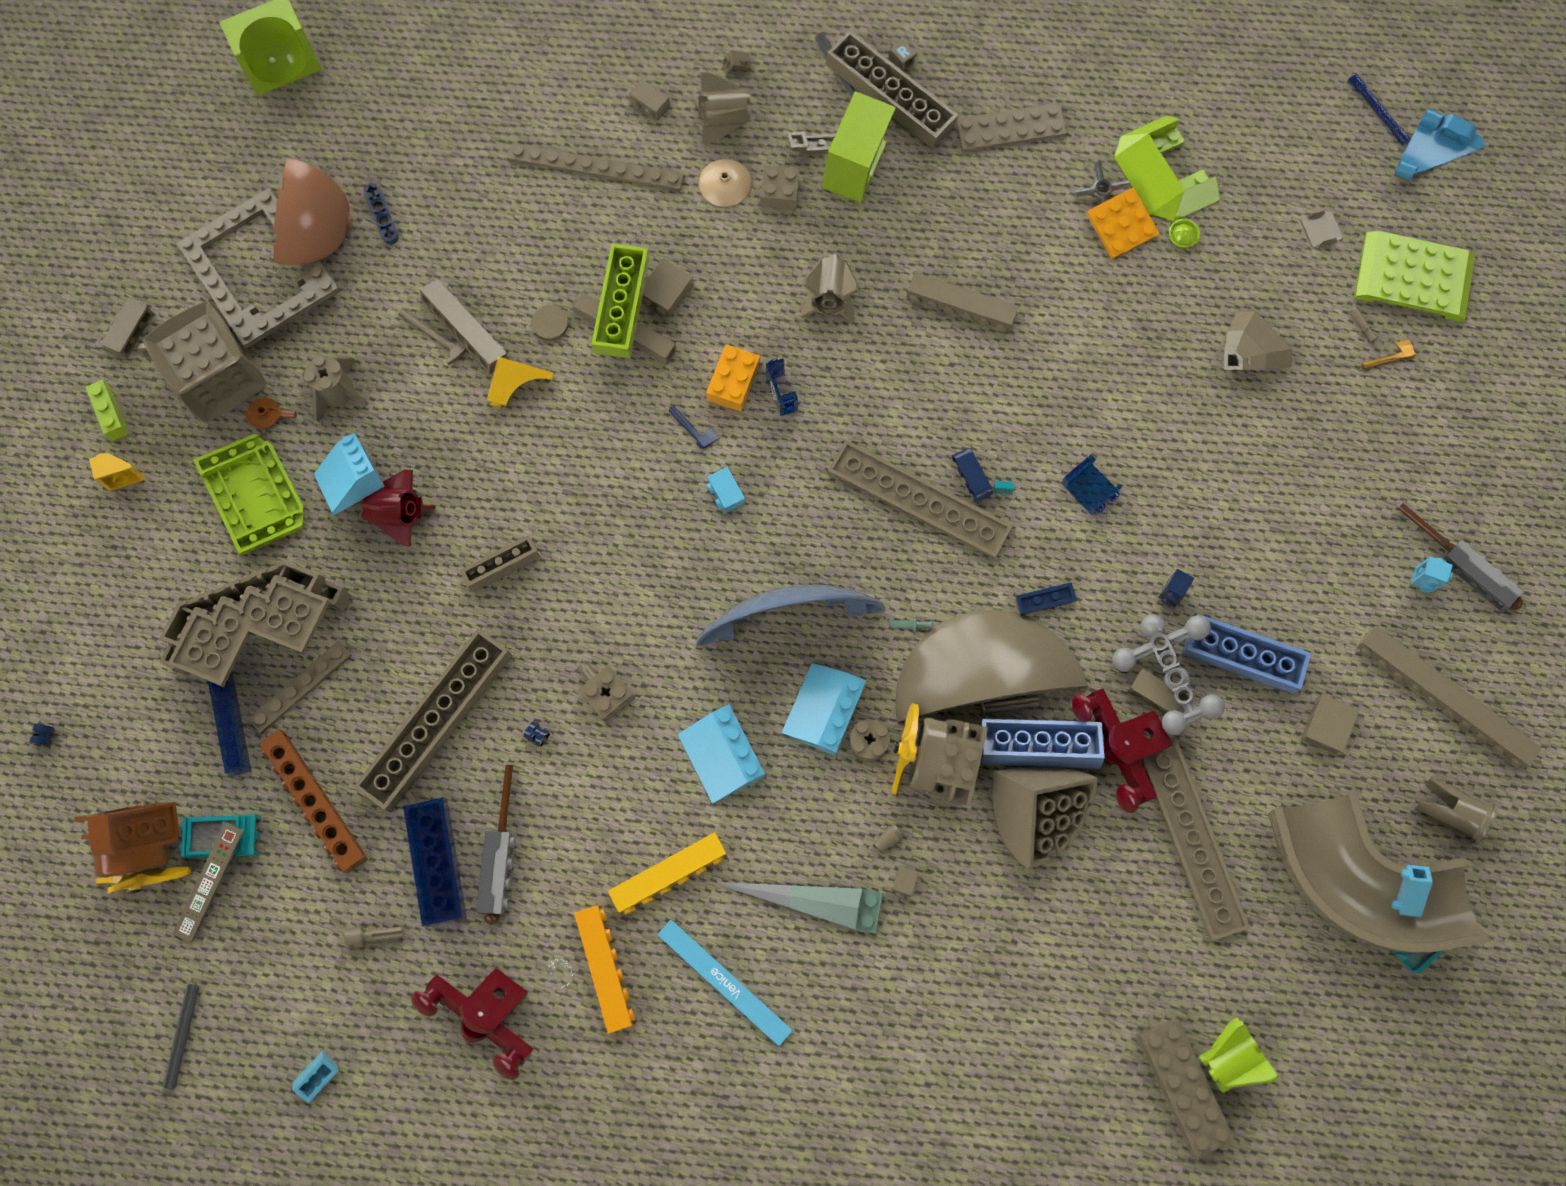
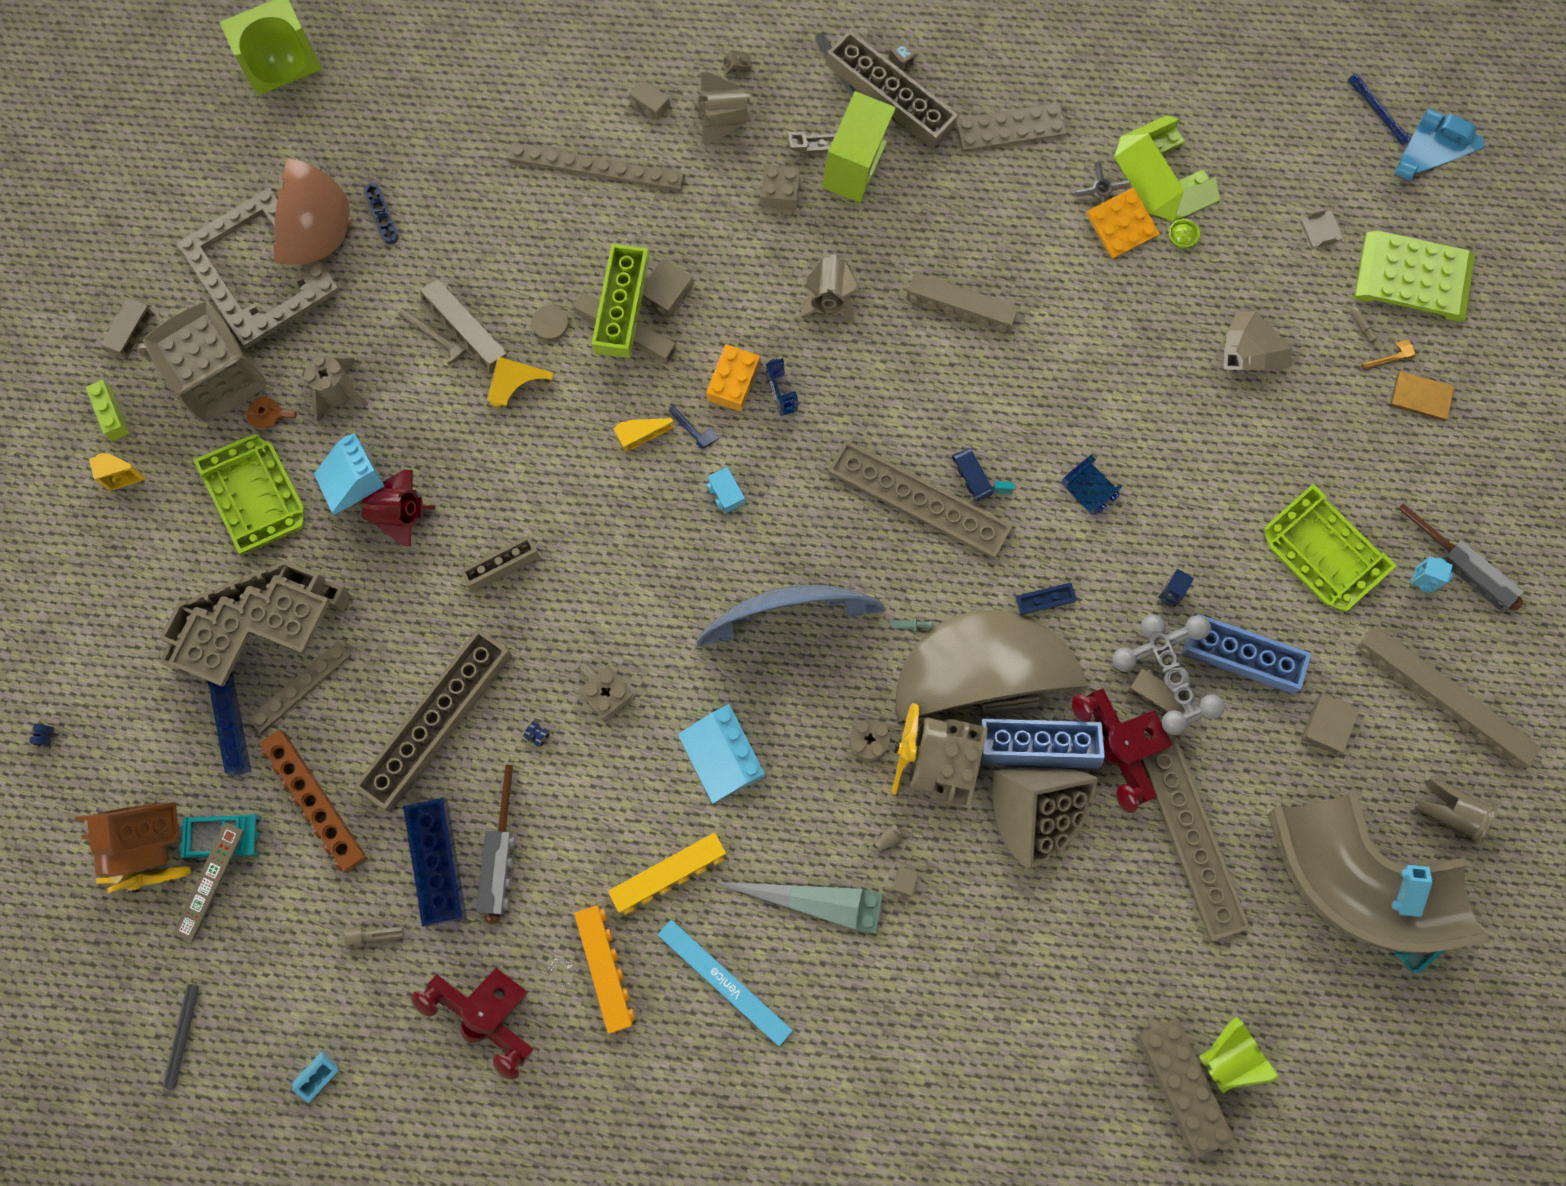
tan dish [699,159,752,207] -> none
medium azure slope [782,663,866,756] -> none
none -> yellow slope [613,418,675,453]
none -> lime slope [1263,483,1397,612]
none -> pearl gold tile [1390,371,1455,421]

